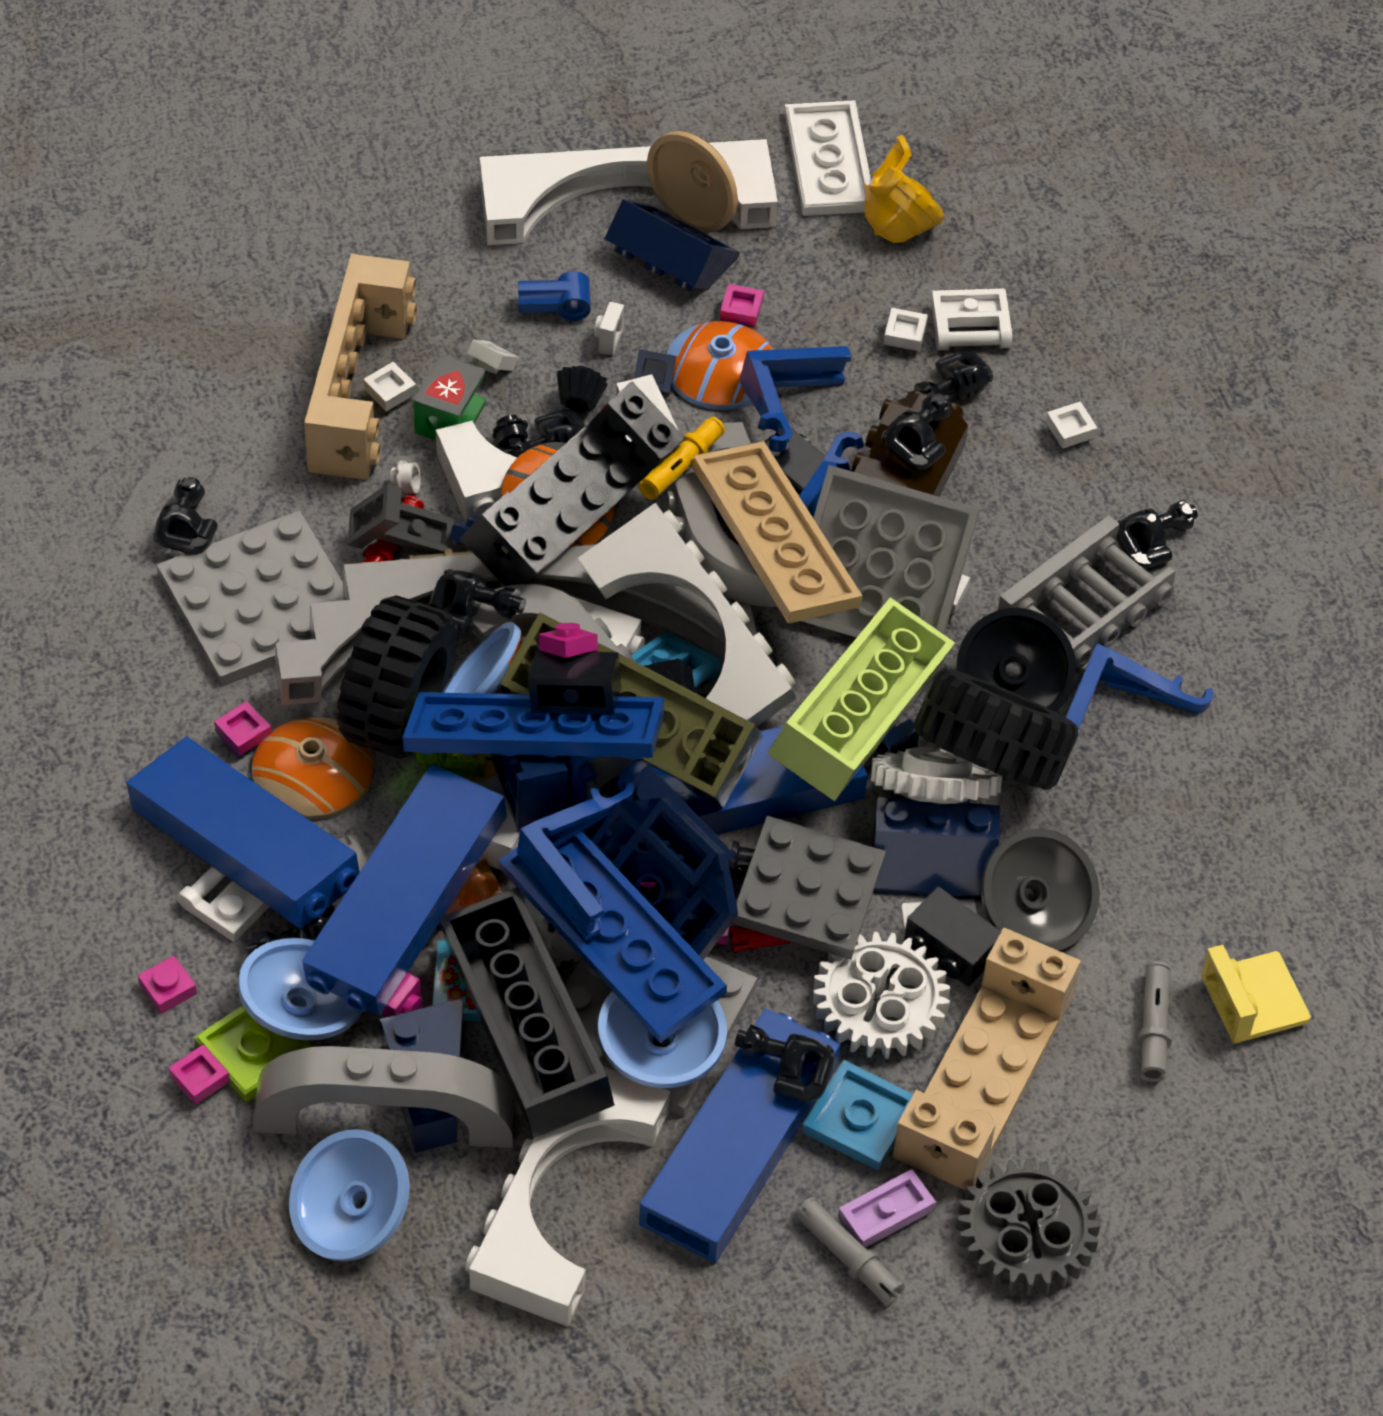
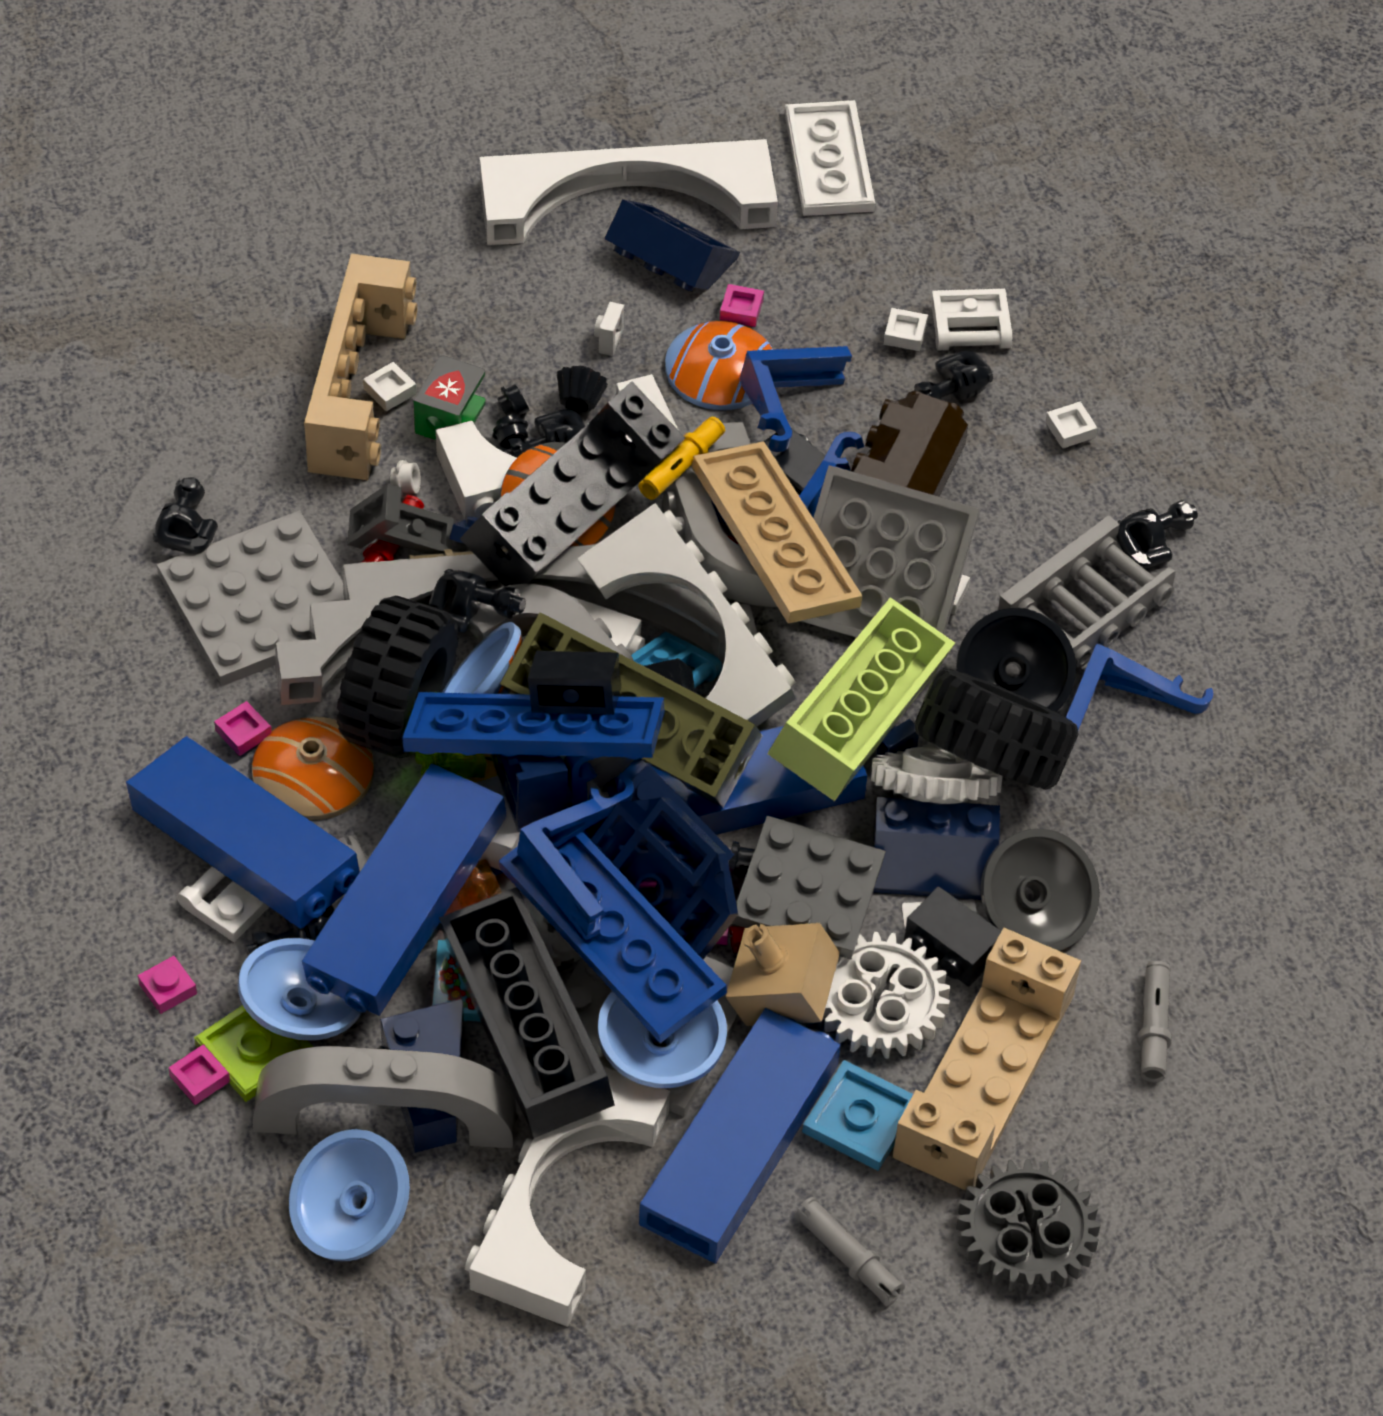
dark pink plate [382,972,423,1018] -> none
white plate [467,340,519,374] -> none
blue piece [518,271,591,321] -> none
dark pink plate [539,623,598,658] -> none
dark blue plate [634,349,677,393] -> none
tan dish [647,131,738,233] -> none
black piece [735,1024,834,1103] -> none
lavender plate [838,1169,936,1248] -> none
yellow head [864,135,946,243] -> none
black piece [881,392,951,471] -> none
light yellow bracket [1201,945,1311,1044] -> none
none -> black plate [497,384,530,418]
none -> tan brick [725,923,840,1026]

